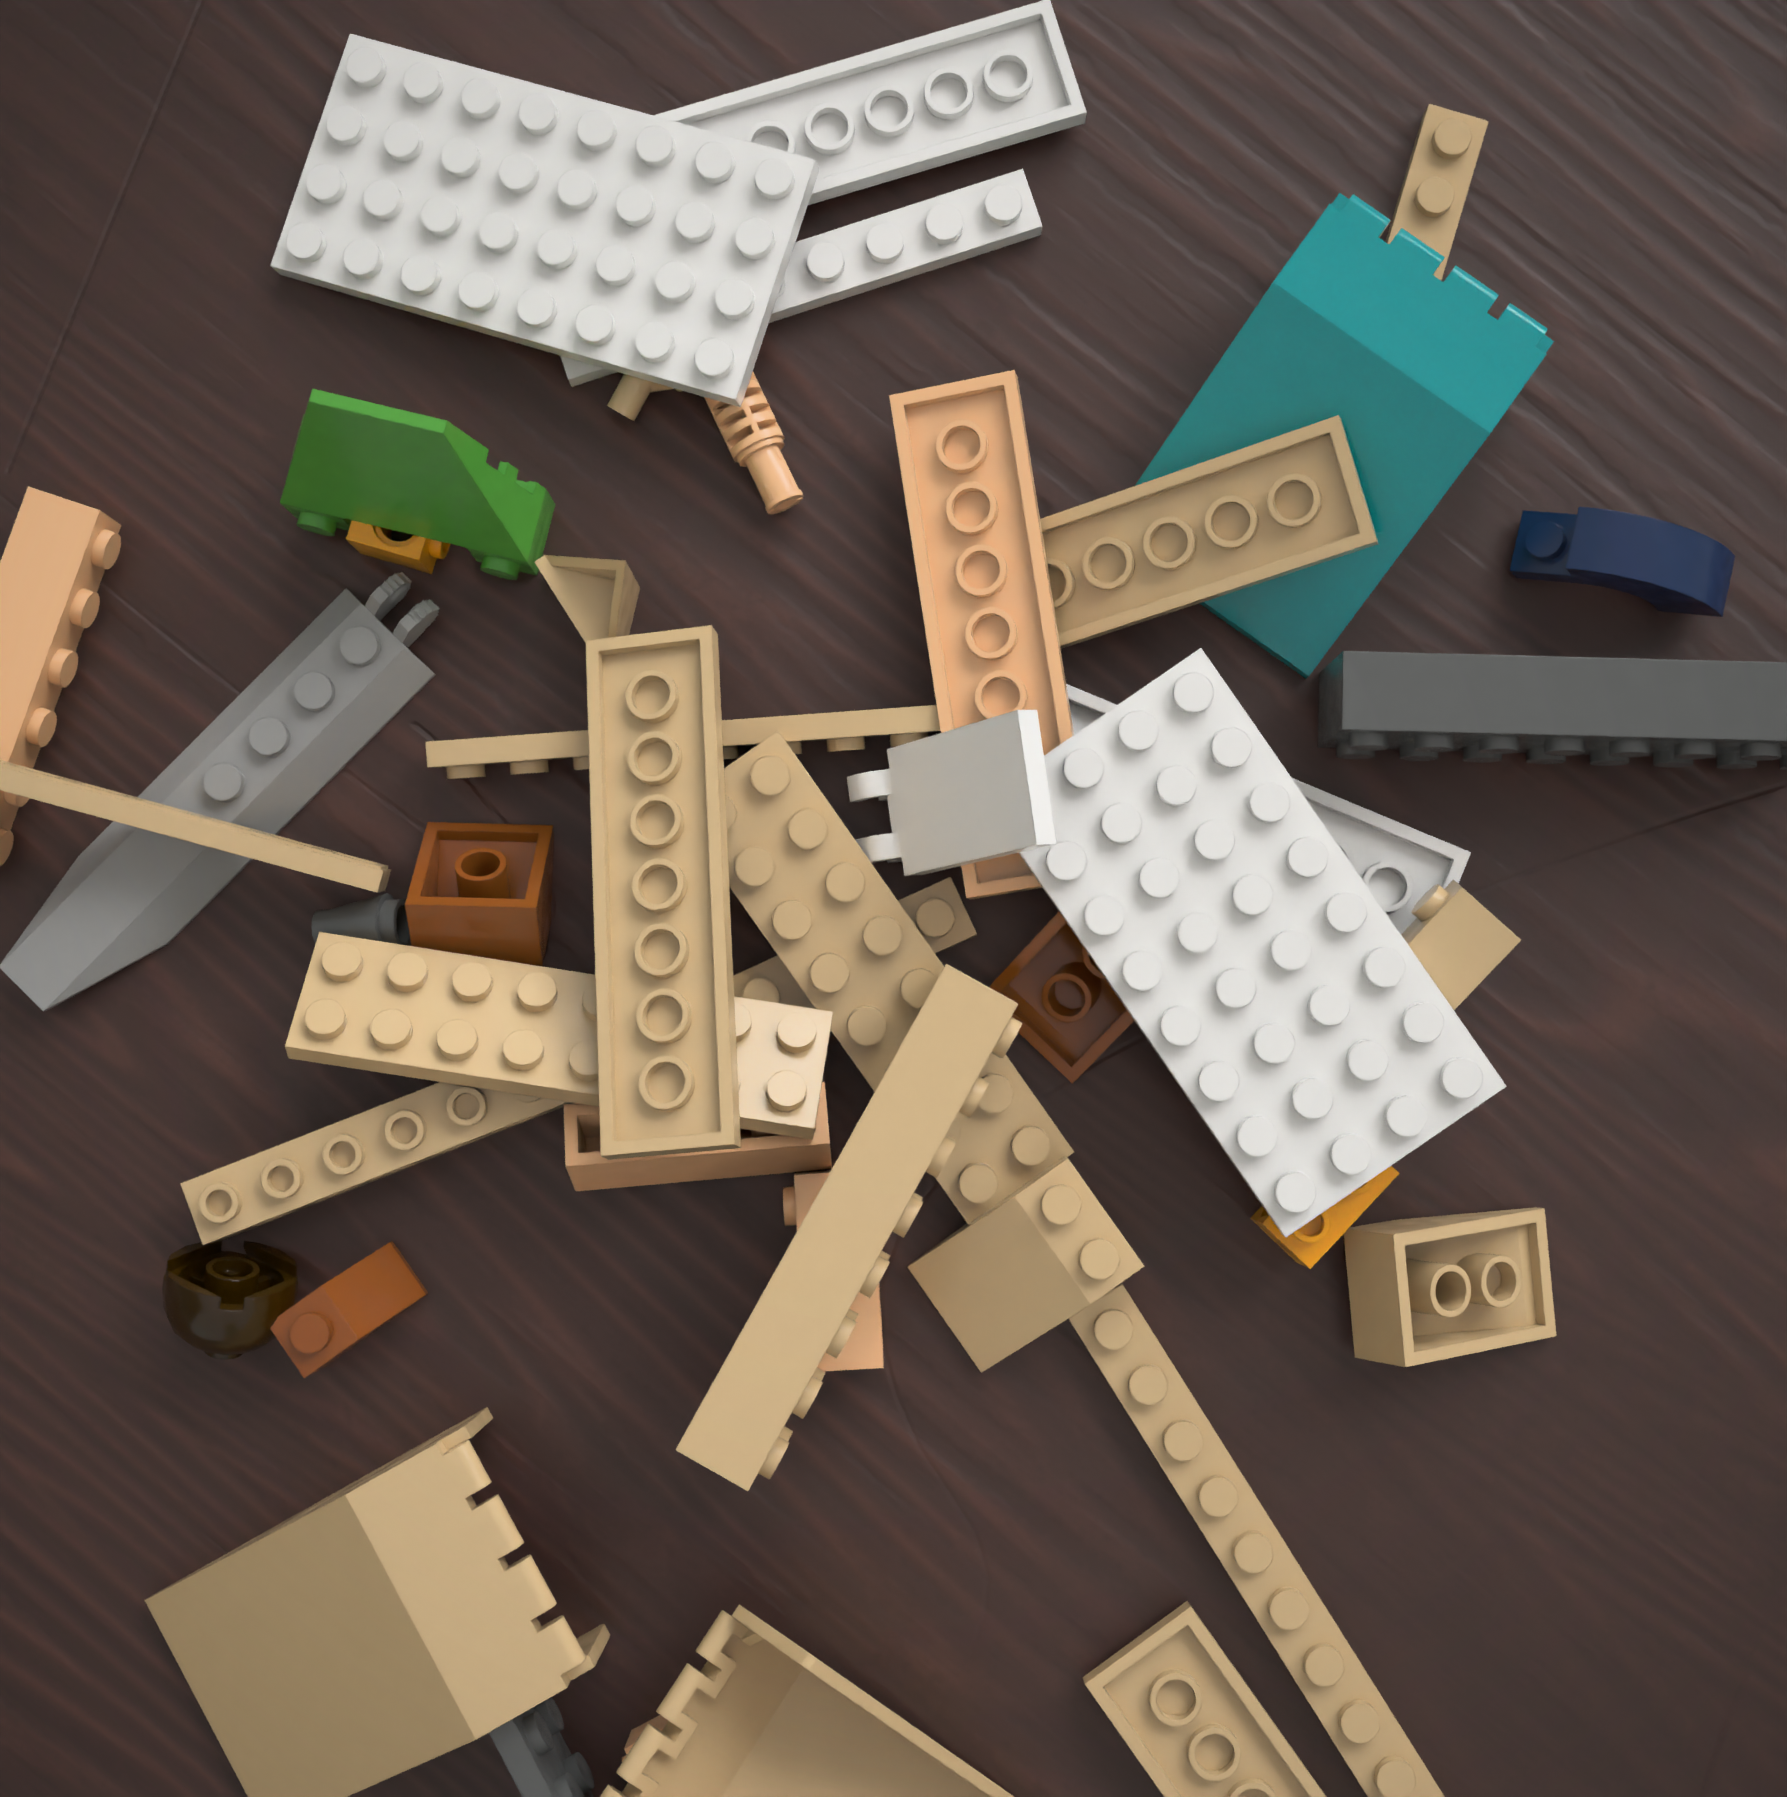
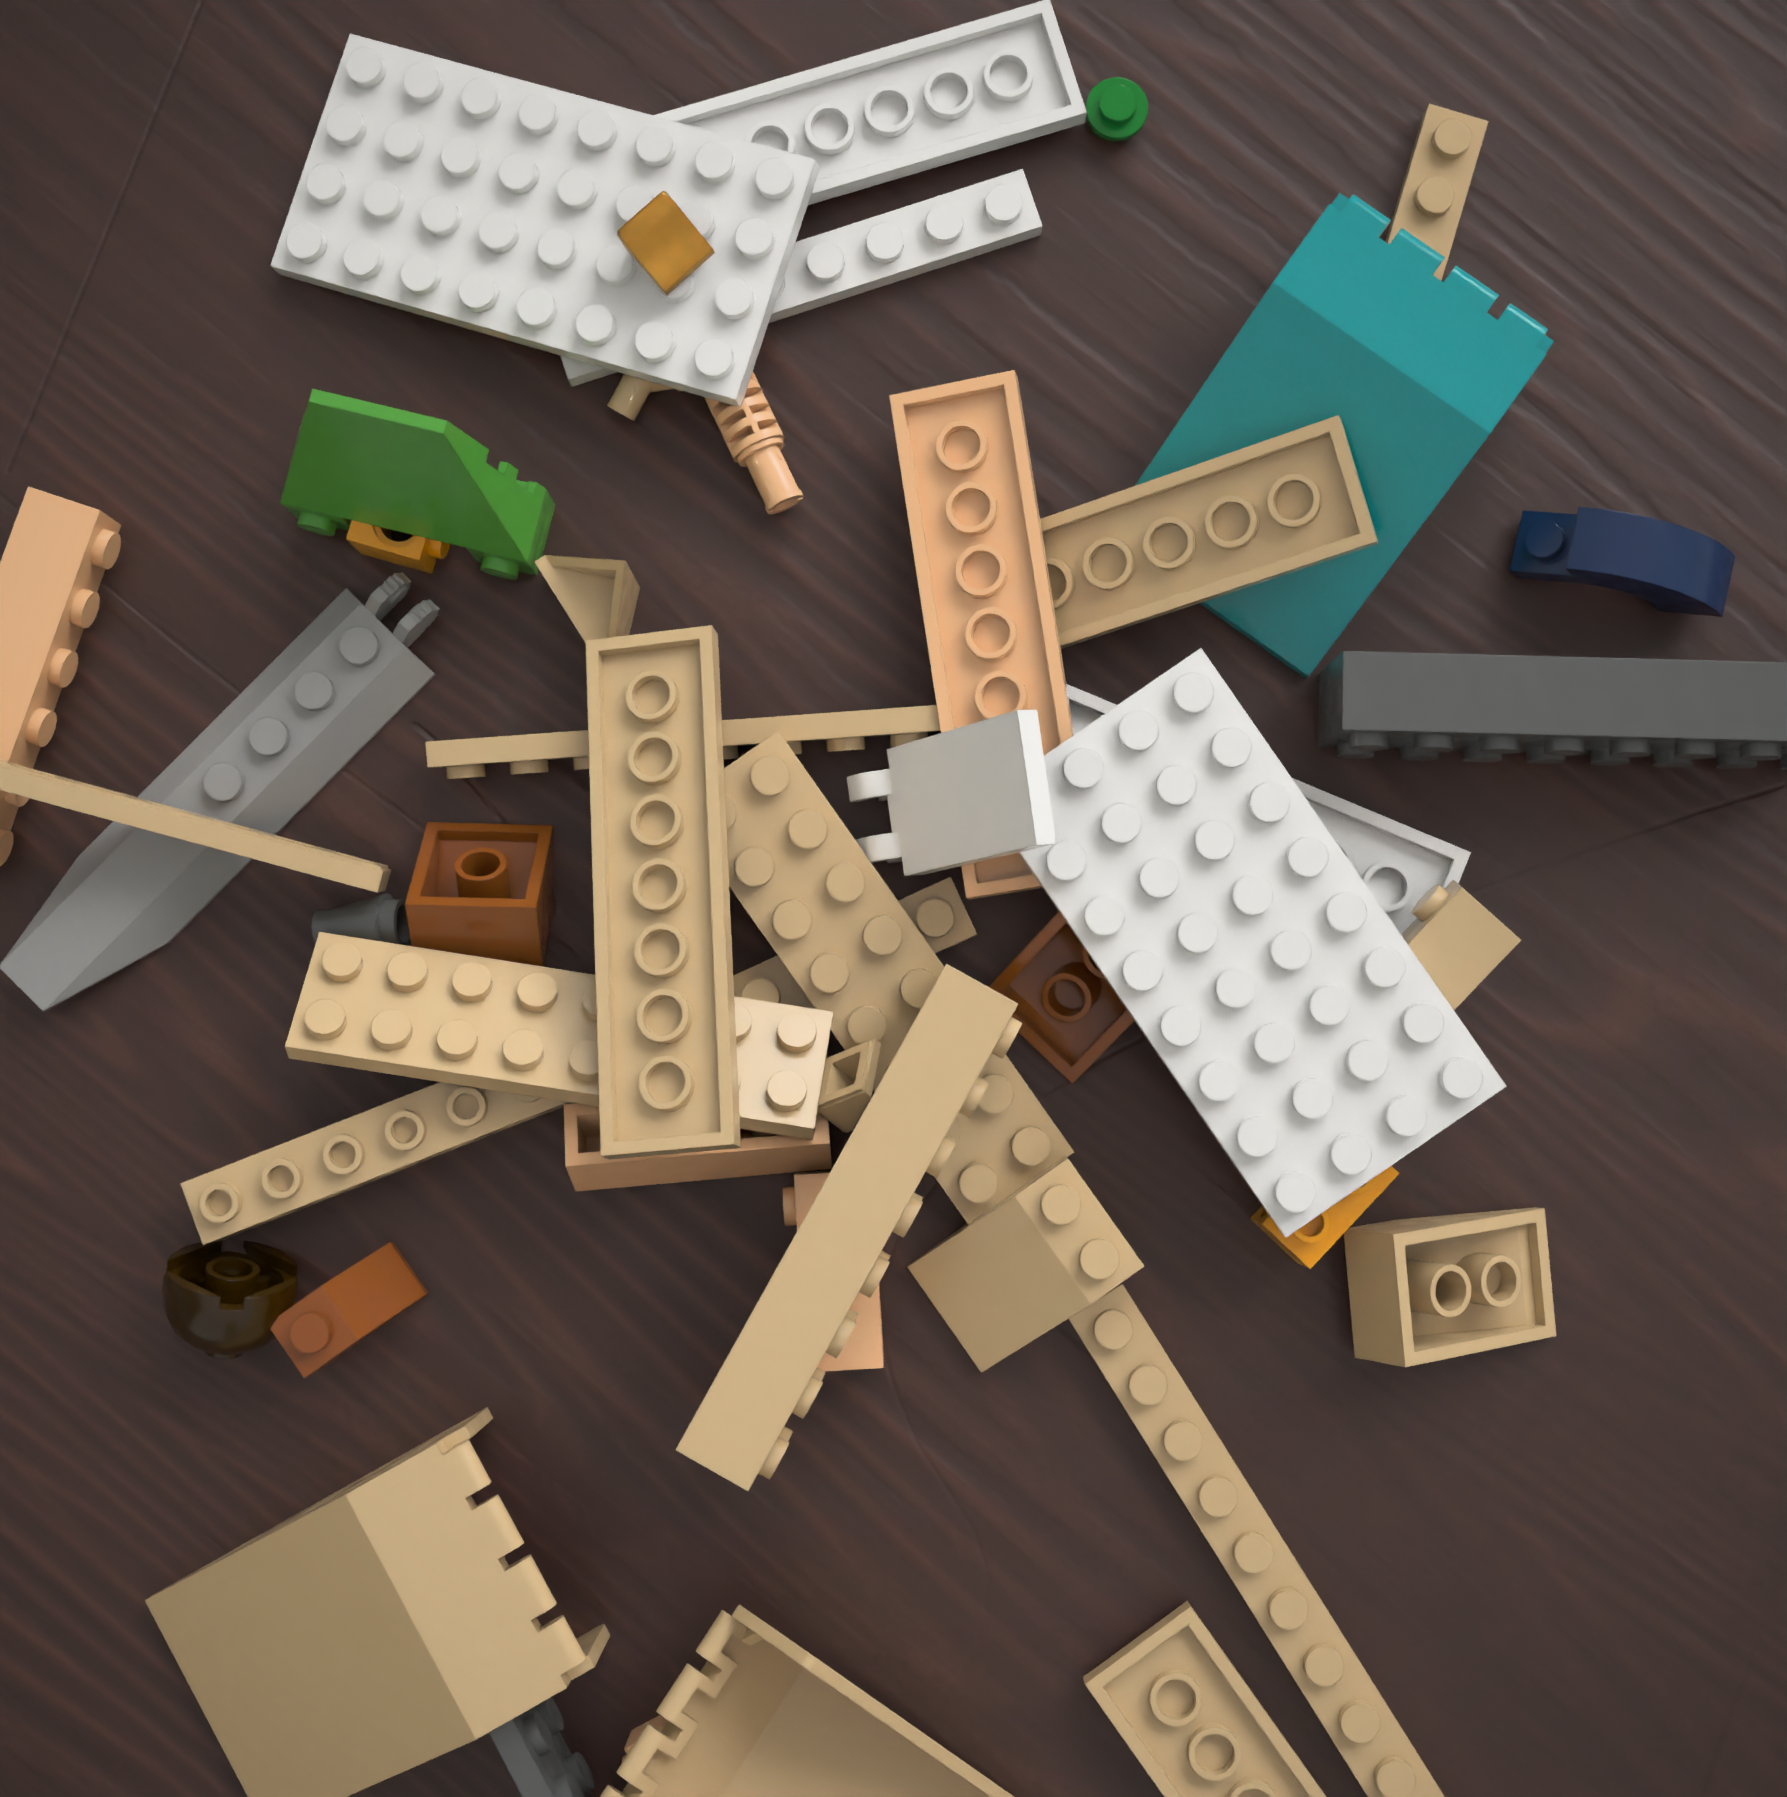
none -> pearl gold slope [617,191,715,295]
none -> tan slope [817,1039,881,1133]
none -> green plate [1086,77,1148,141]

